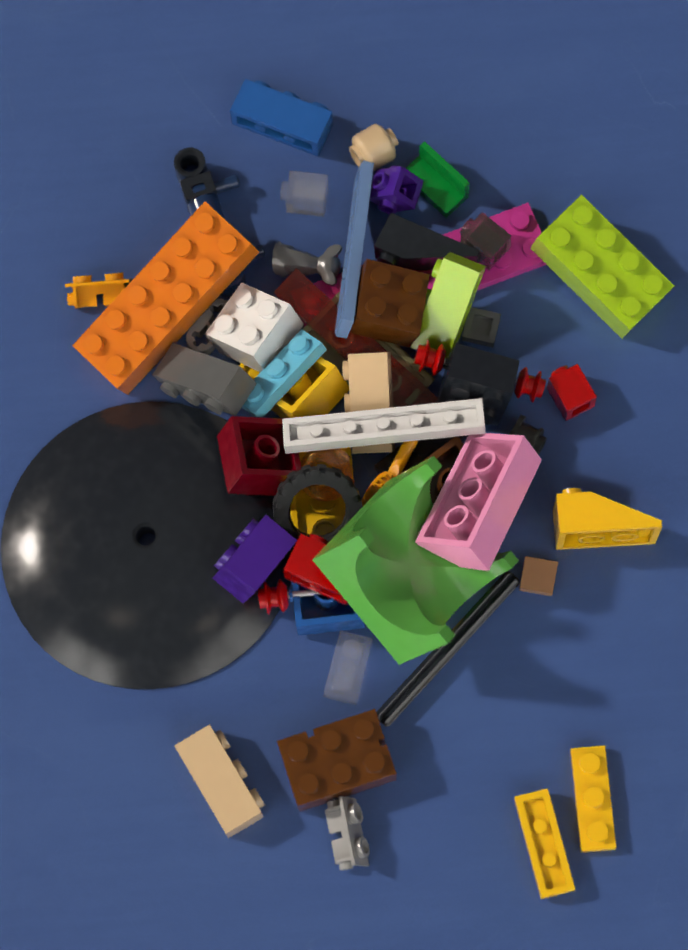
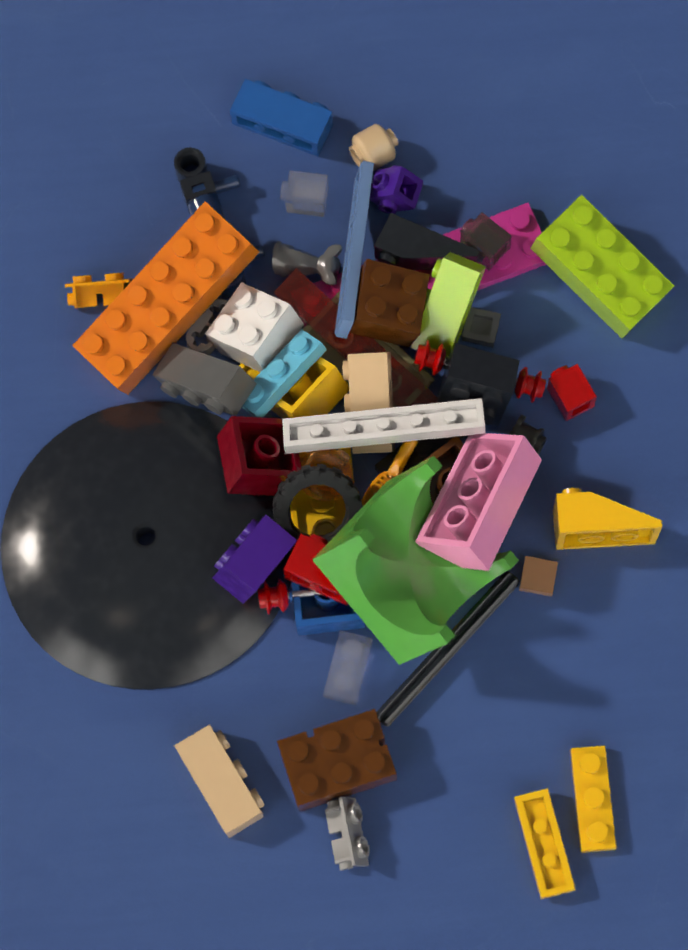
green panel [406,141,469,218] -> none

